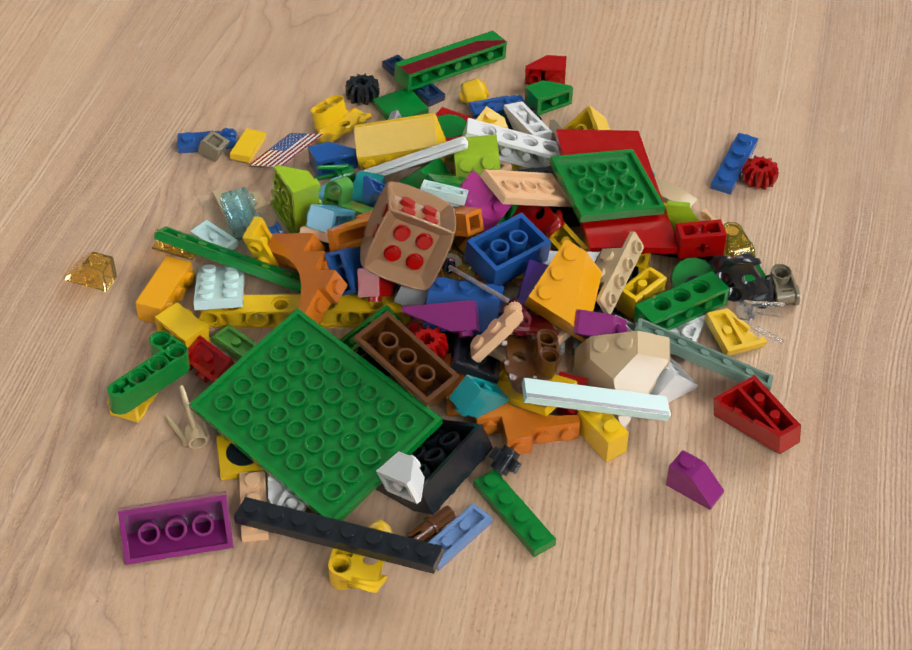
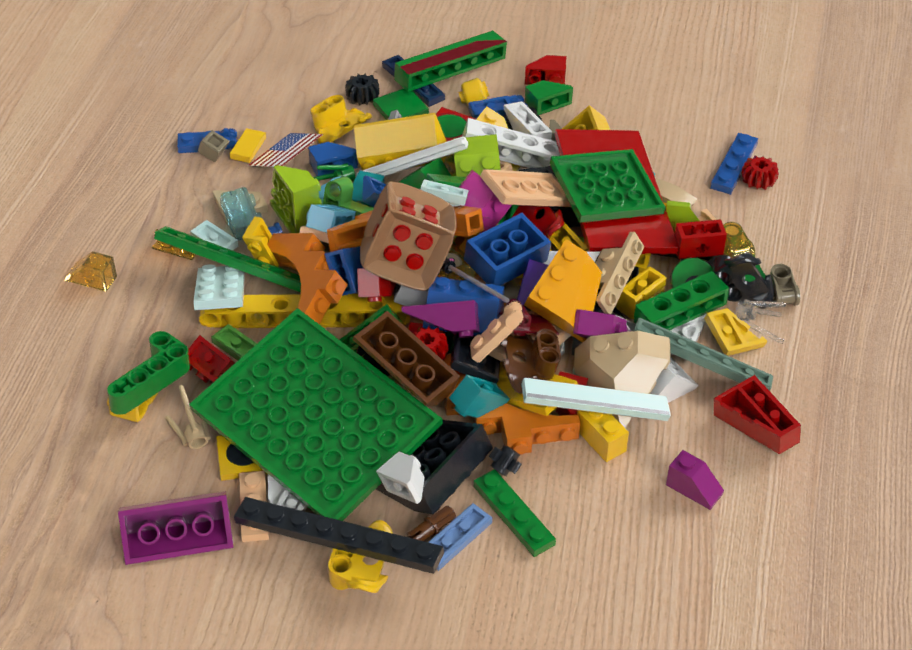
light orange brick [135,256,195,324] -> none
yellow brick [155,302,210,348] -> none

